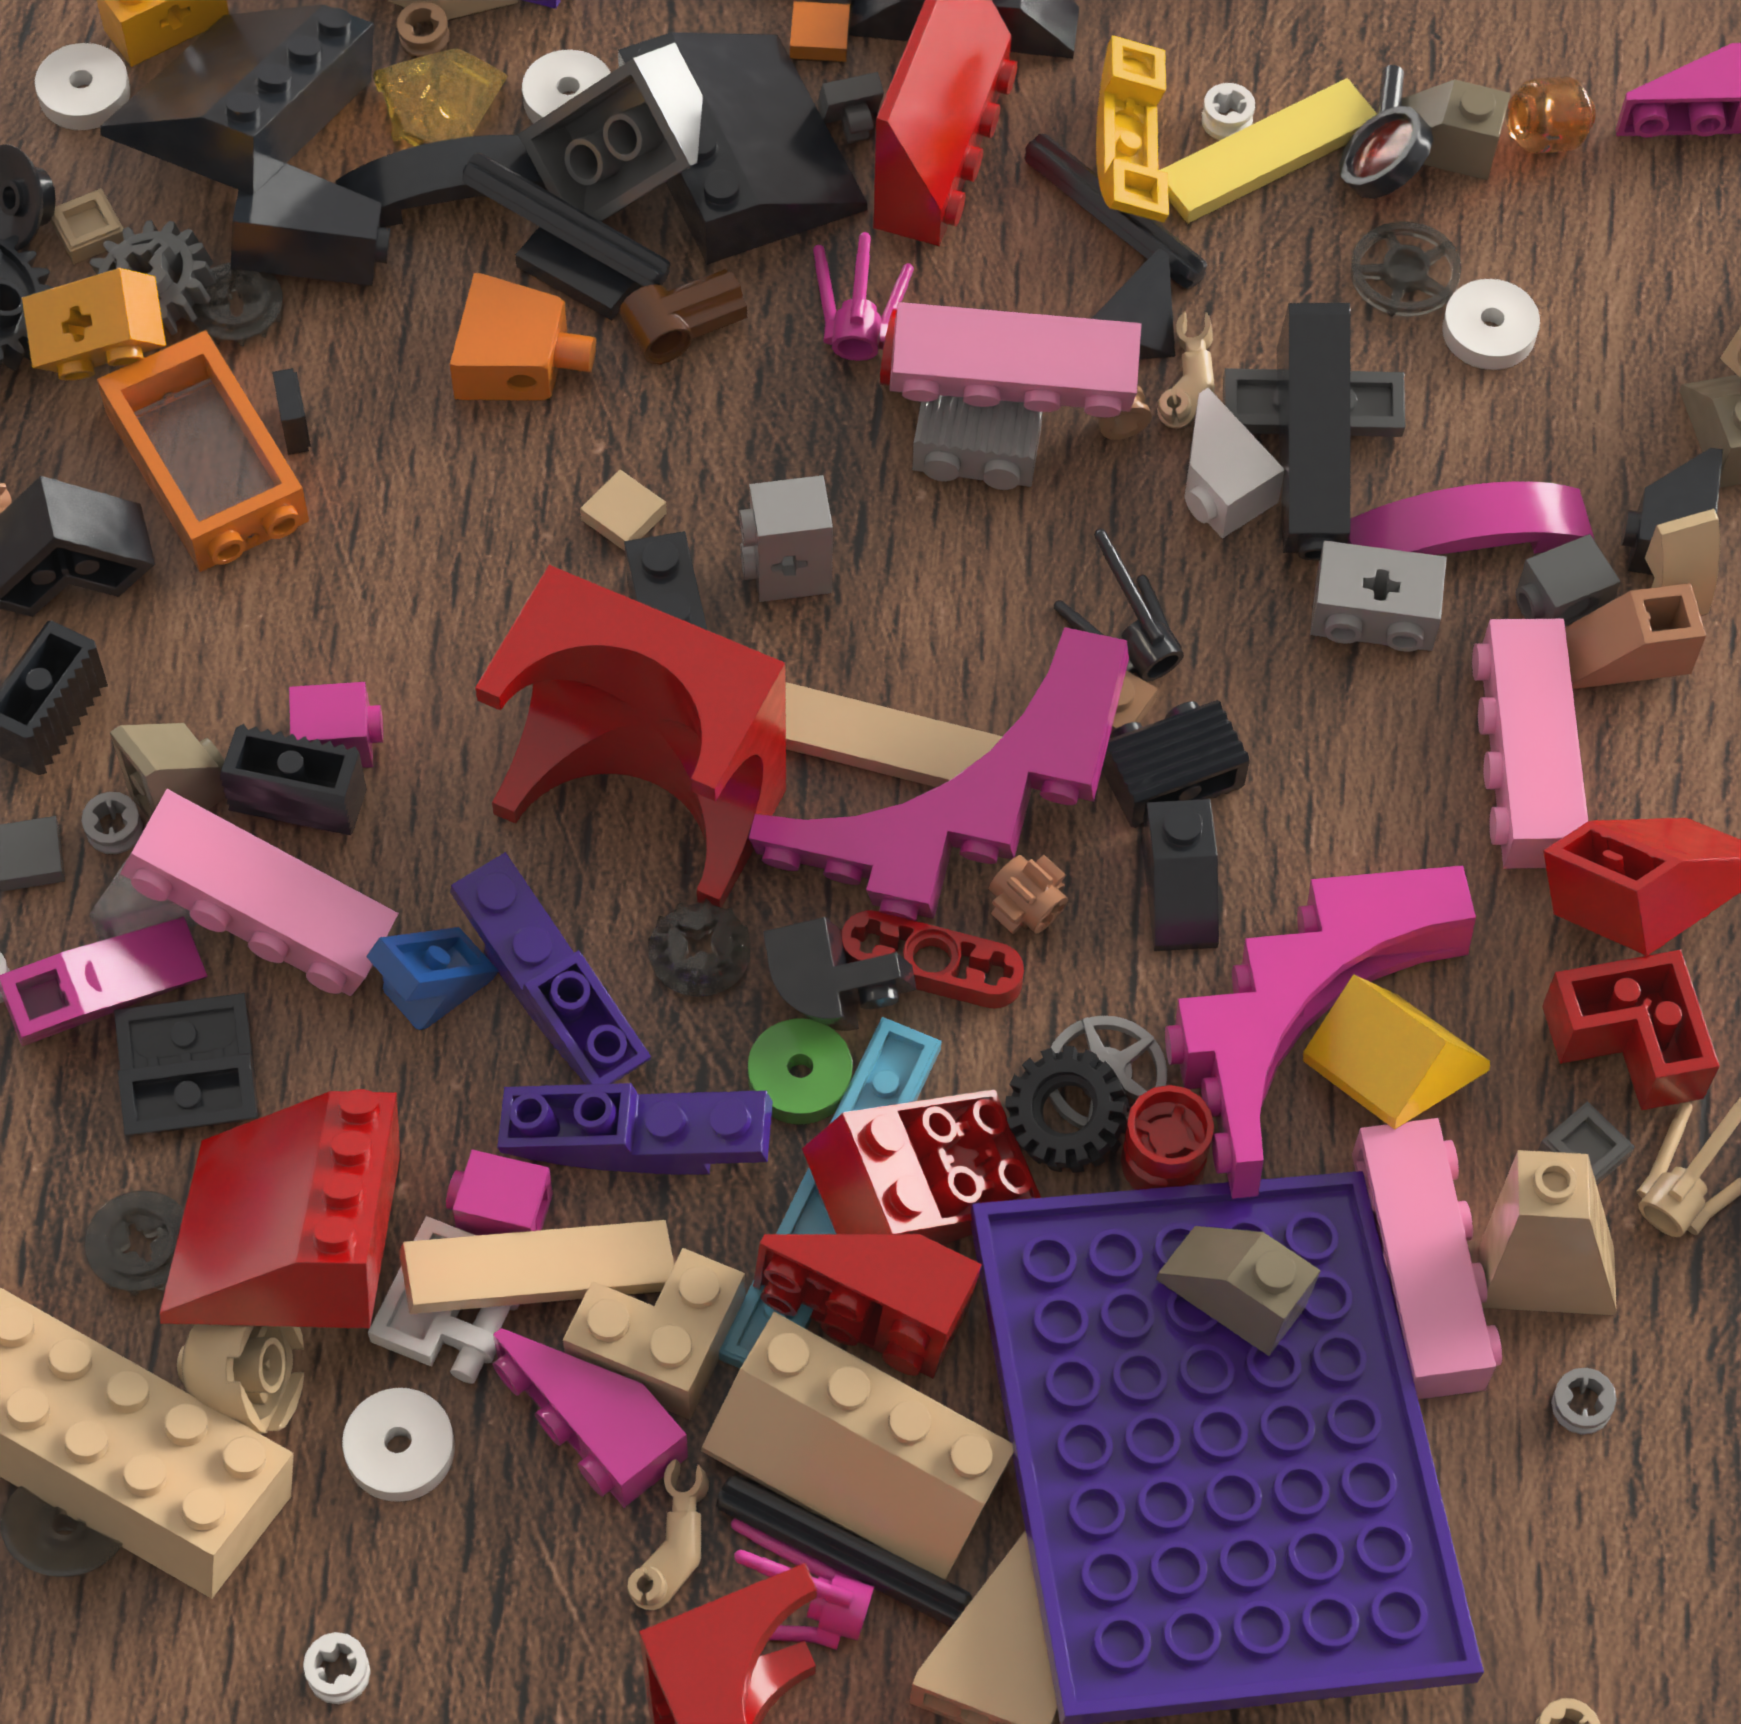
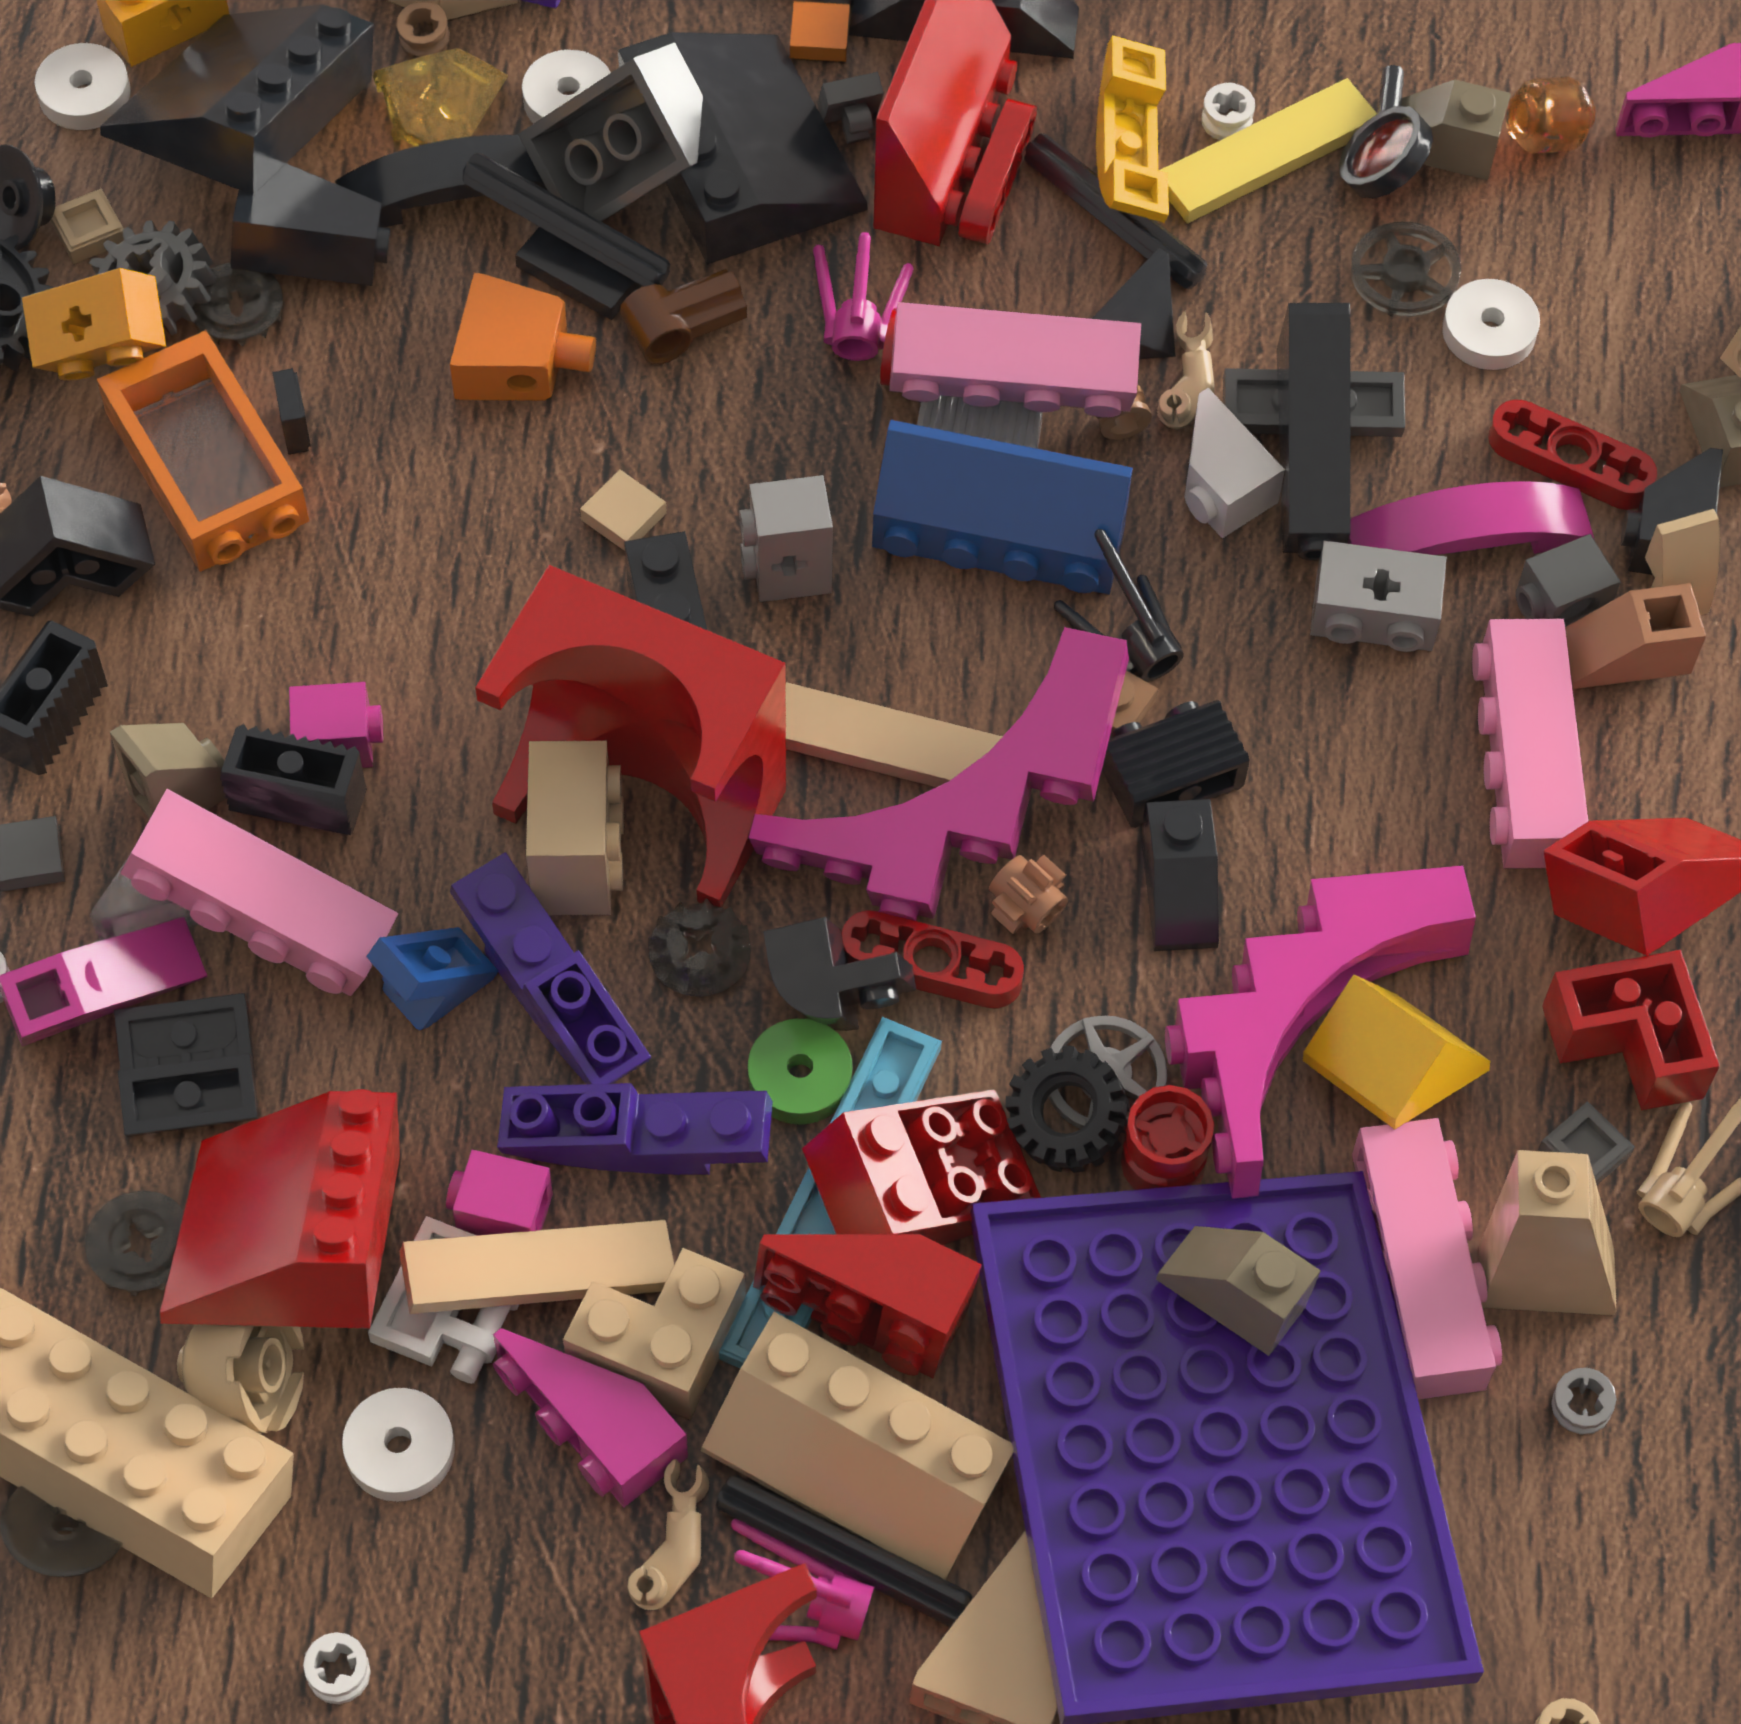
light grey bush [81,792,143,854] -> none
none -> tan brick [526,741,624,915]
none -> blue slope [872,420,1133,595]
none -> red beam [959,98,1037,245]
none -> red beam [1488,399,1657,510]

